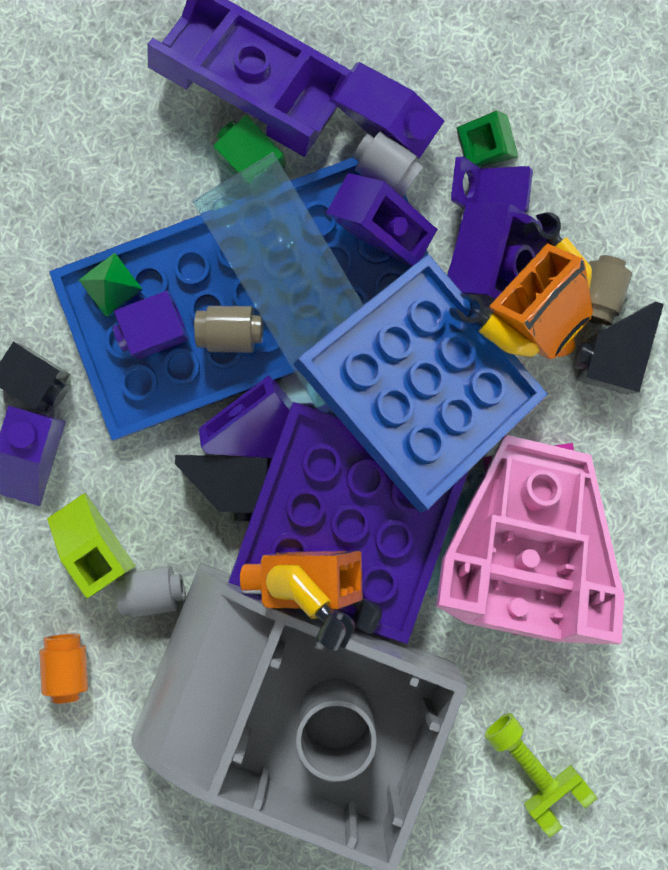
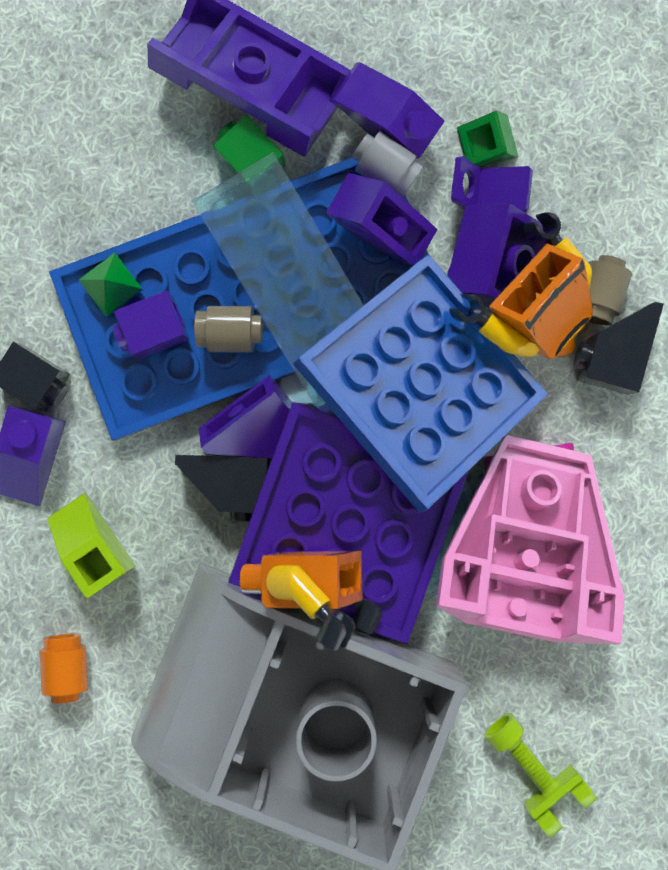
light grey brick [115,566,185,618] -> none

